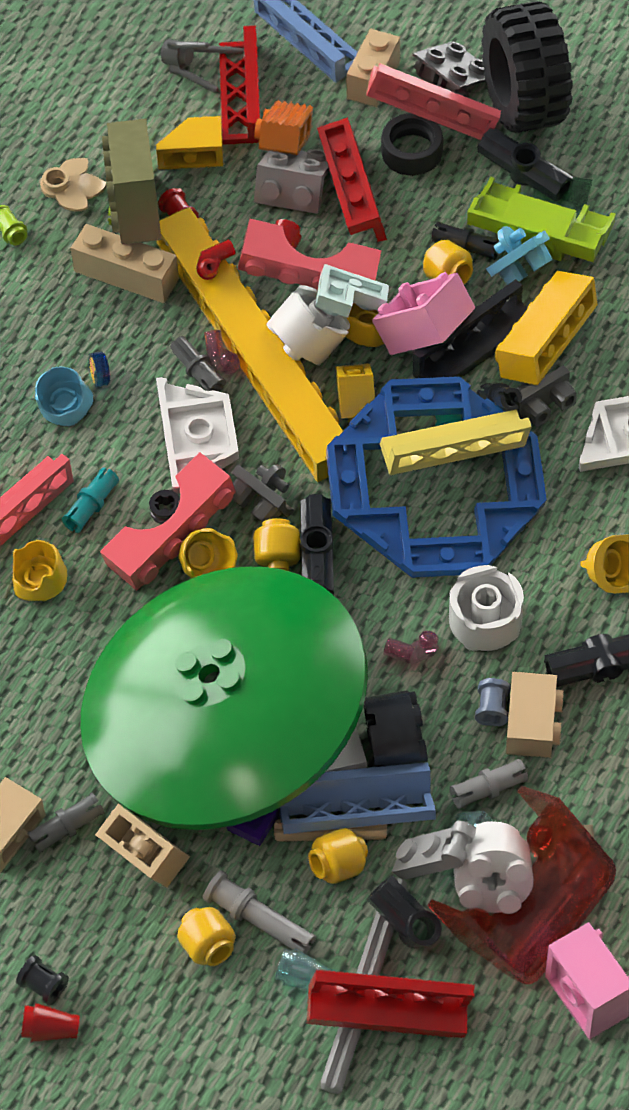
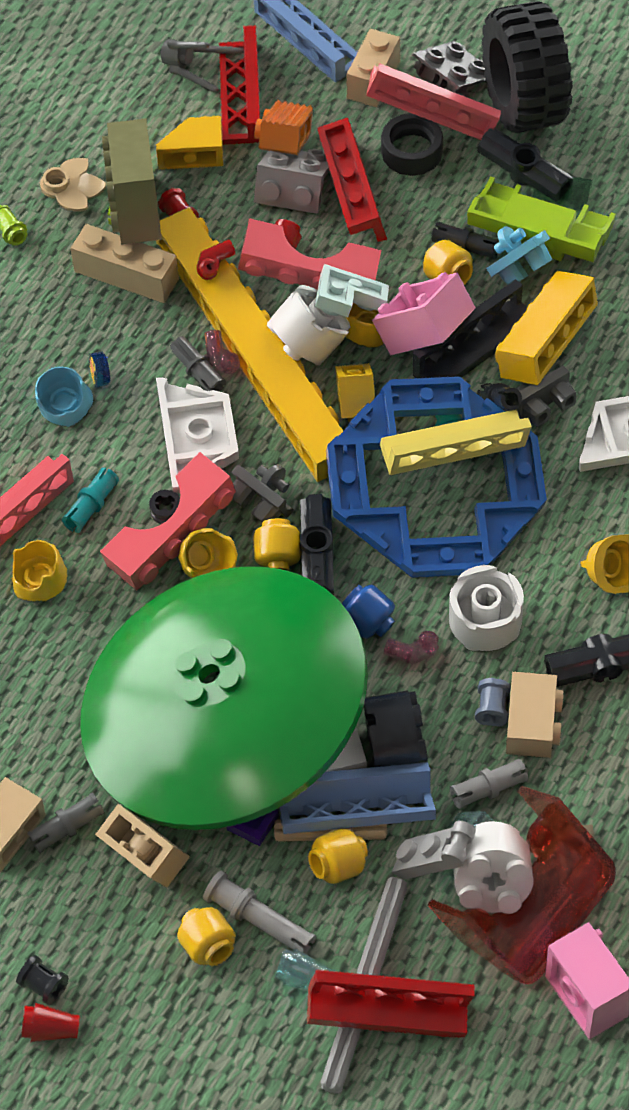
black piece [366,875,442,949] -> none
none -> blue head [342,585,395,639]

